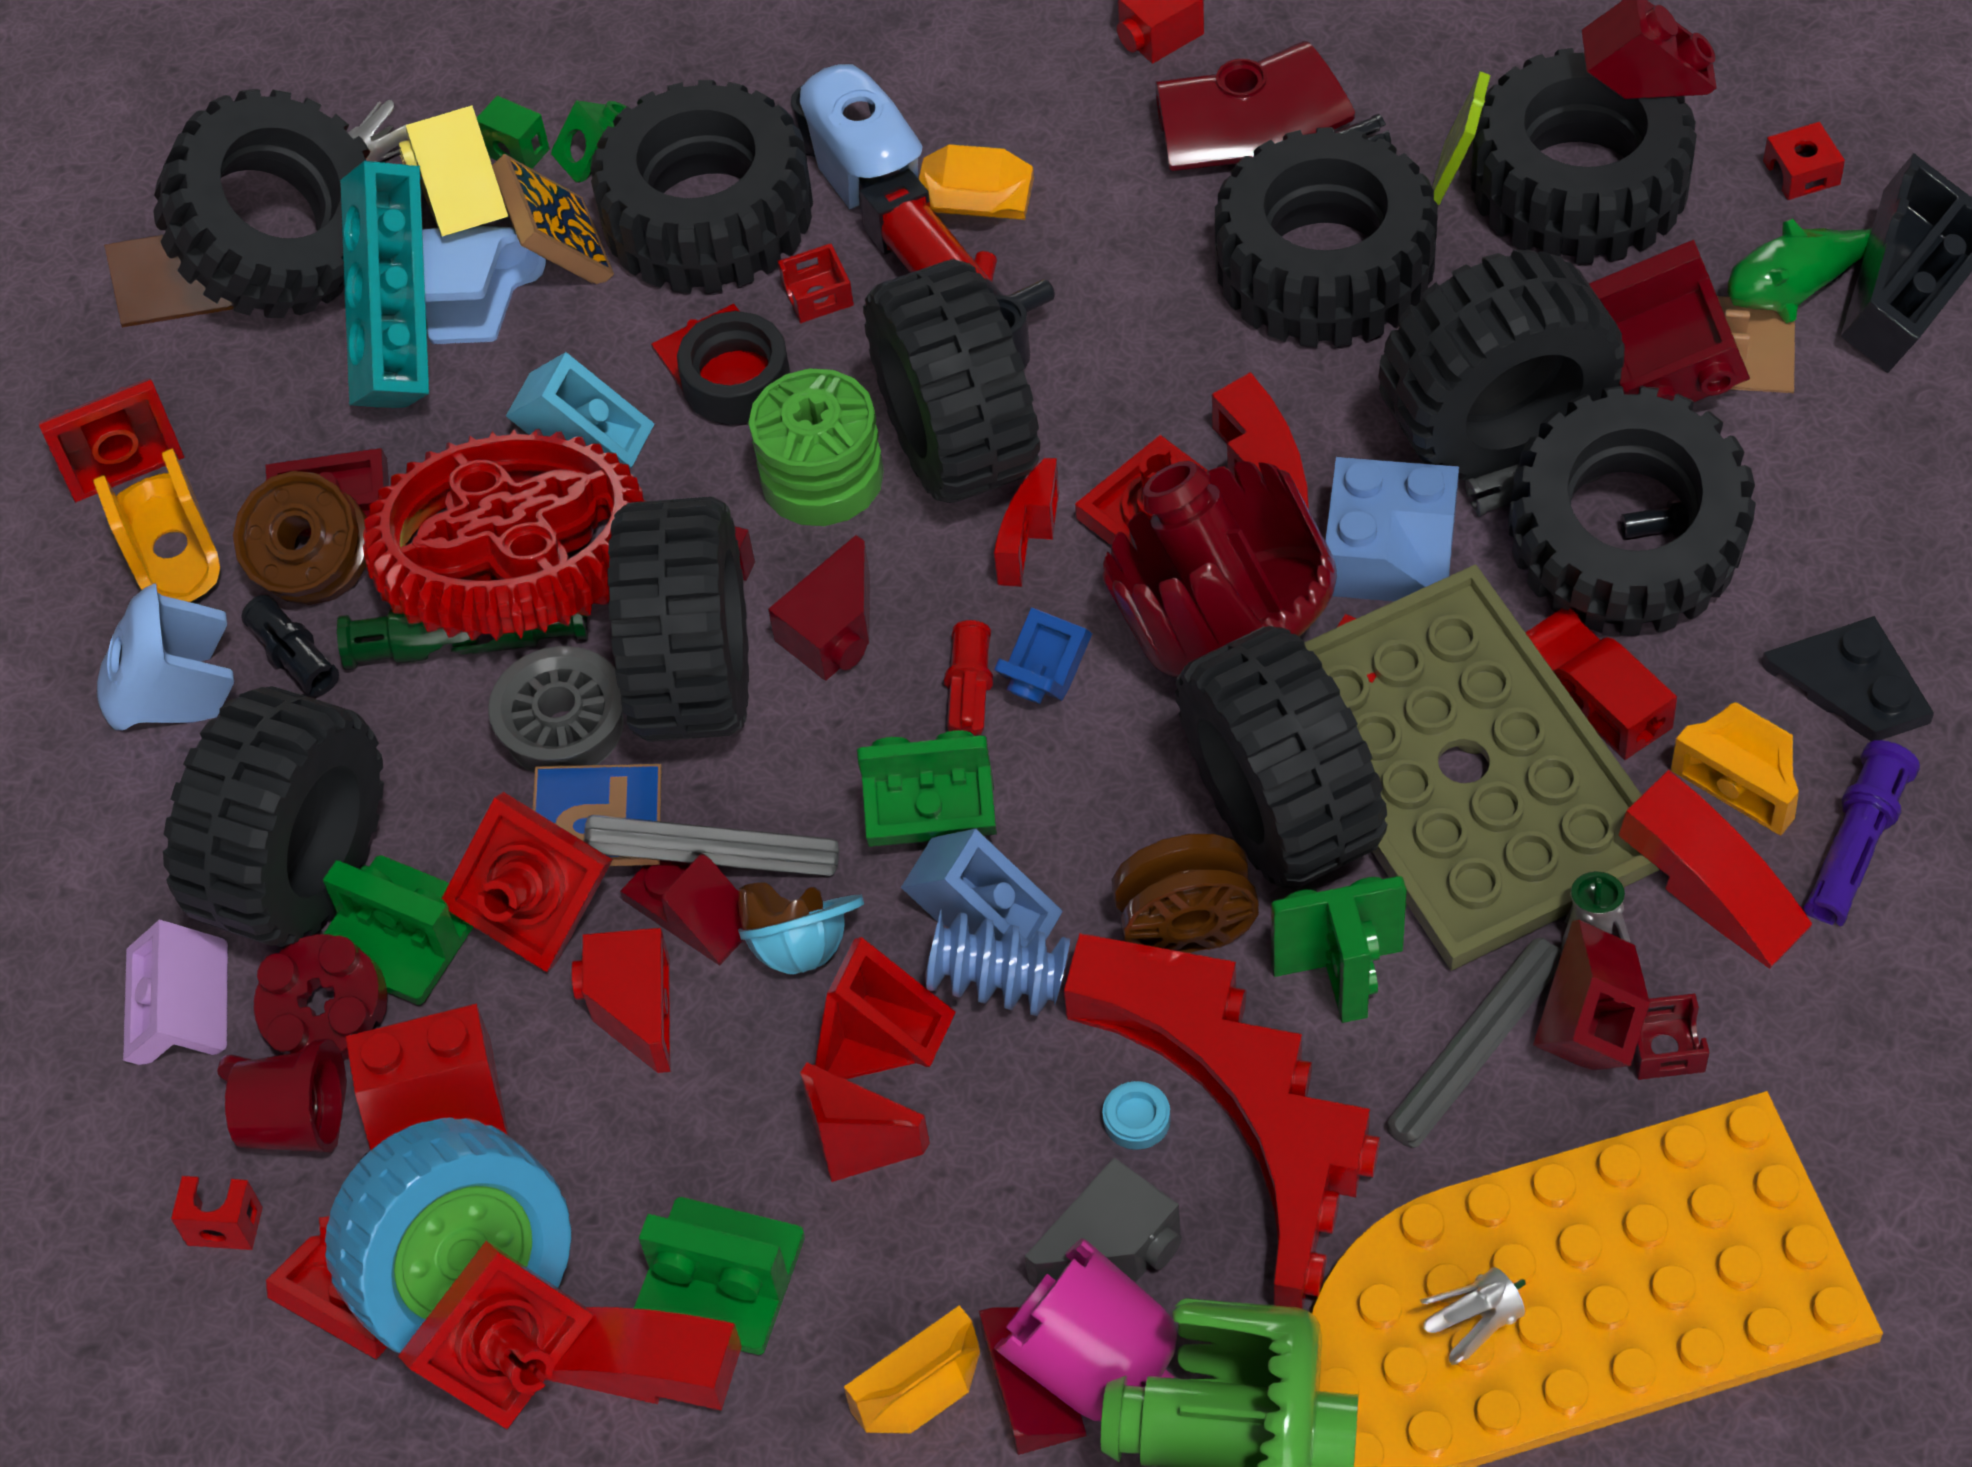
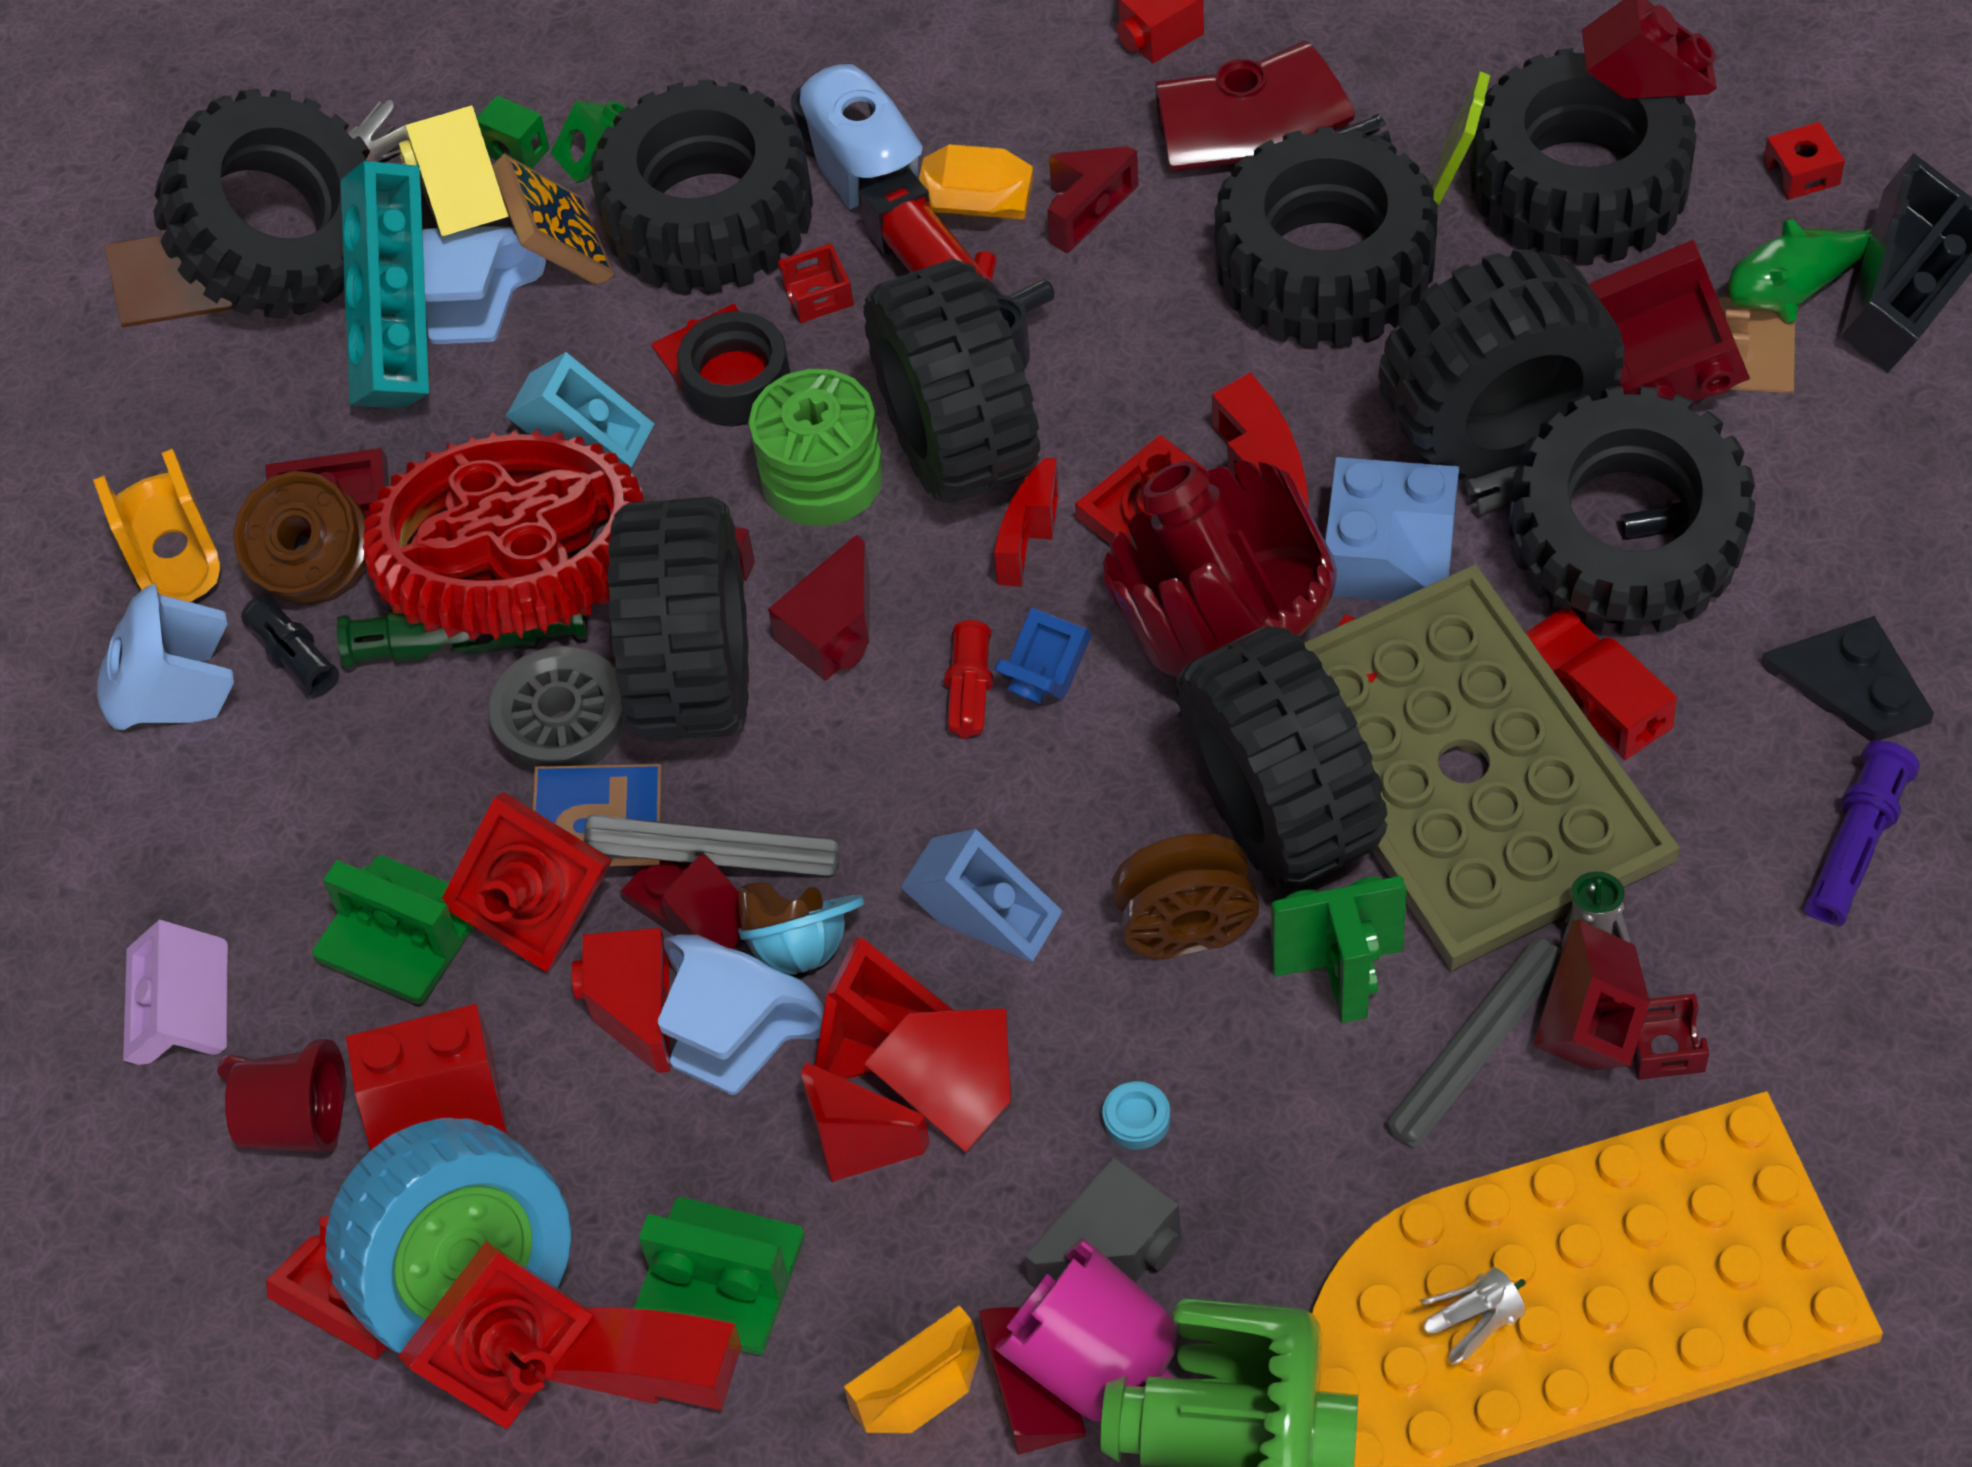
red slope [39,378,185,503] -> none
black tyre [163,686,384,947] -> none
red piece [171,1176,263,1250] -> none
dark red plate [254,934,387,1061] -> none
green bracket [857,730,997,847] -> none
medium blue piece [925,910,1070,1016] -> none
red arch [1064,933,1380,1309] -> none
red slope [1618,770,1812,969] -> none
light orange slope [1671,702,1799,836] -> none
none -> light blue piece [658,935,824,1095]
none -> red slope [864,1008,1013,1153]
none -> dark red slope [1047,146,1139,254]

